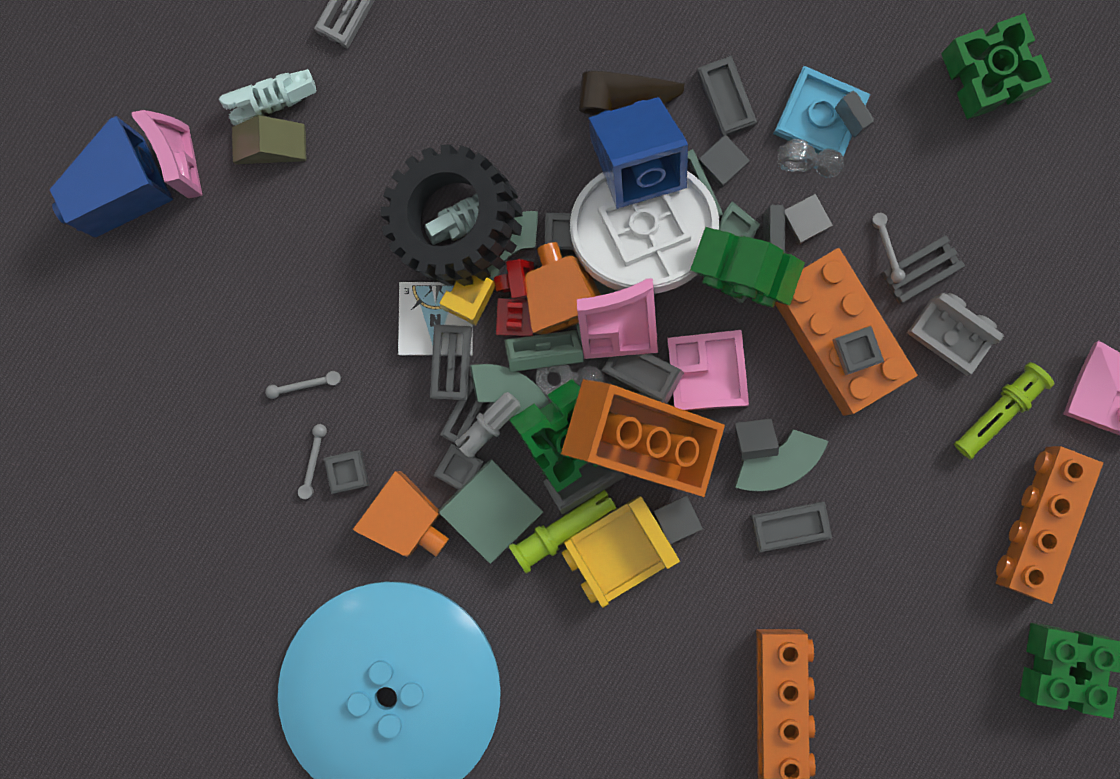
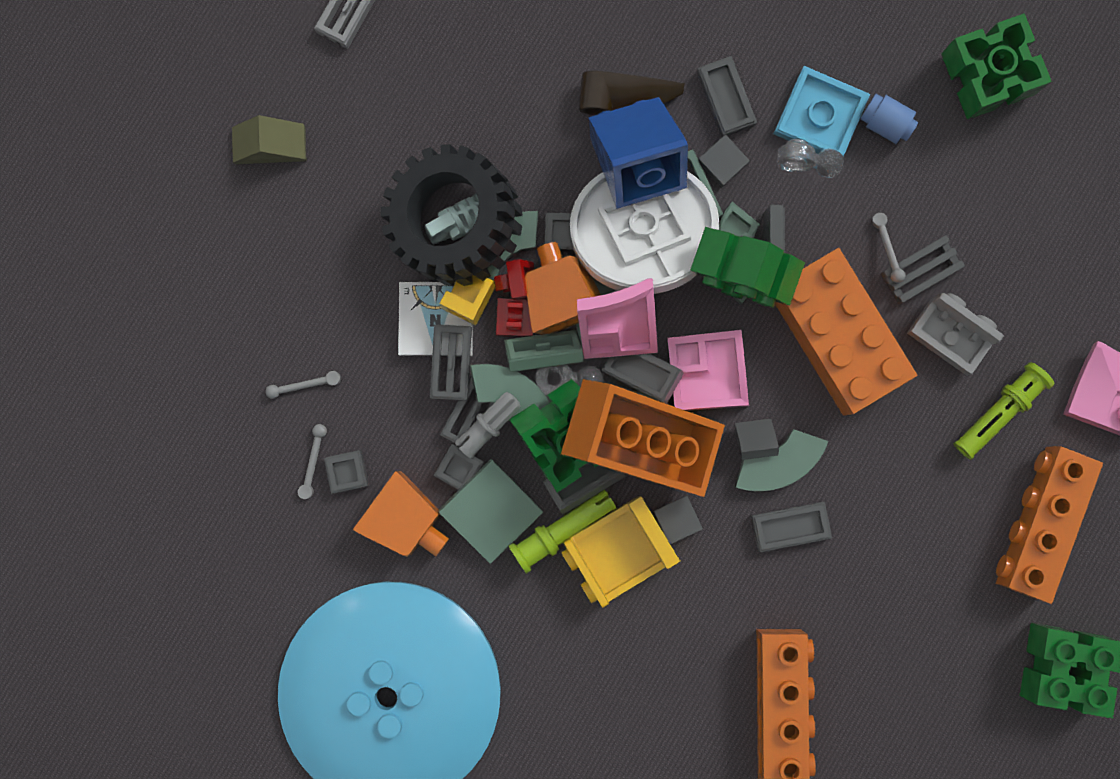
blue slope [50,116,173,238] -> none
bright pink plate [132,110,203,199] -> none
light aqua hinge [219,69,316,126] -> none
light grey tile [785,194,833,245] -> none
dark grey tile [832,326,884,375] -> none
dark grey tile [835,91,874,138] -> none
none -> medium blue brick [860,94,918,144]

